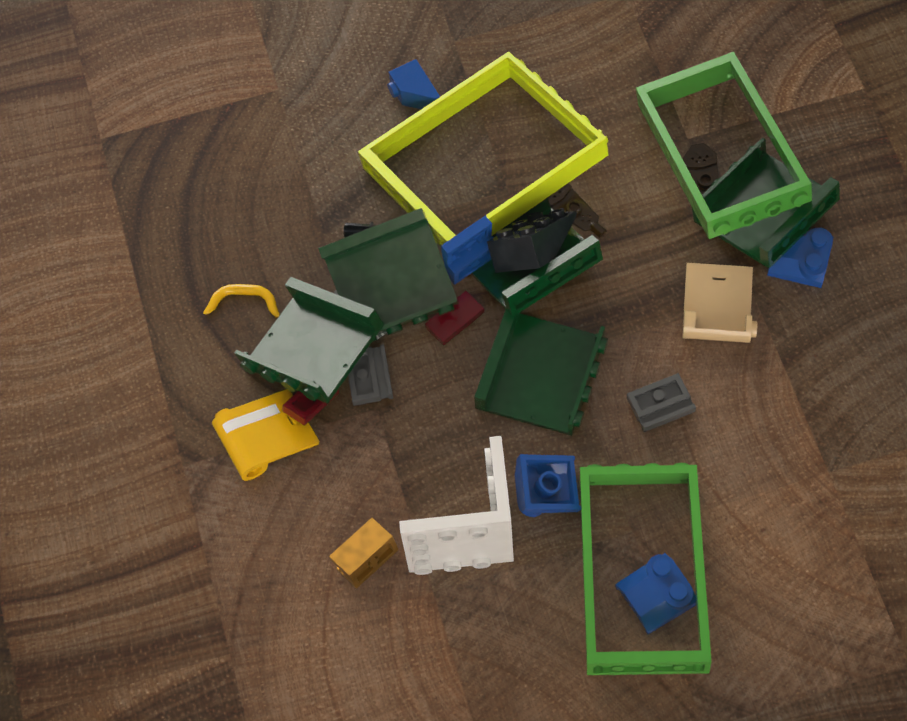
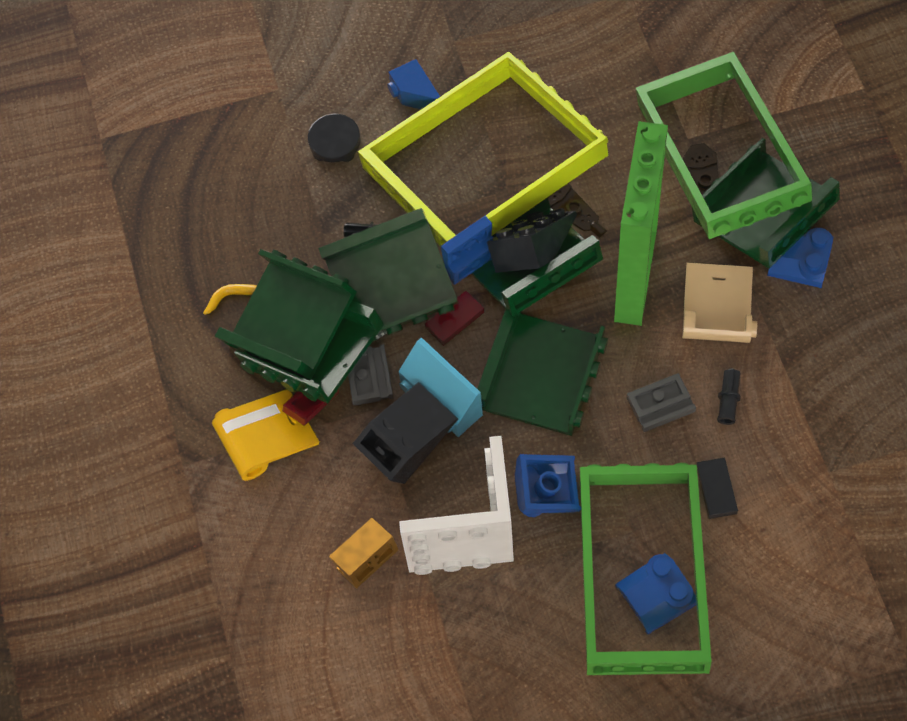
none -> dark green panel [215,249,357,381]
none -> black tile [308,114,361,163]
none -> black slope [352,382,458,484]
none -> medium azure slope [399,338,483,437]
none -> bright green door [614,121,668,326]
none -> black tile [696,457,738,519]
none -> black axle [717,368,741,425]

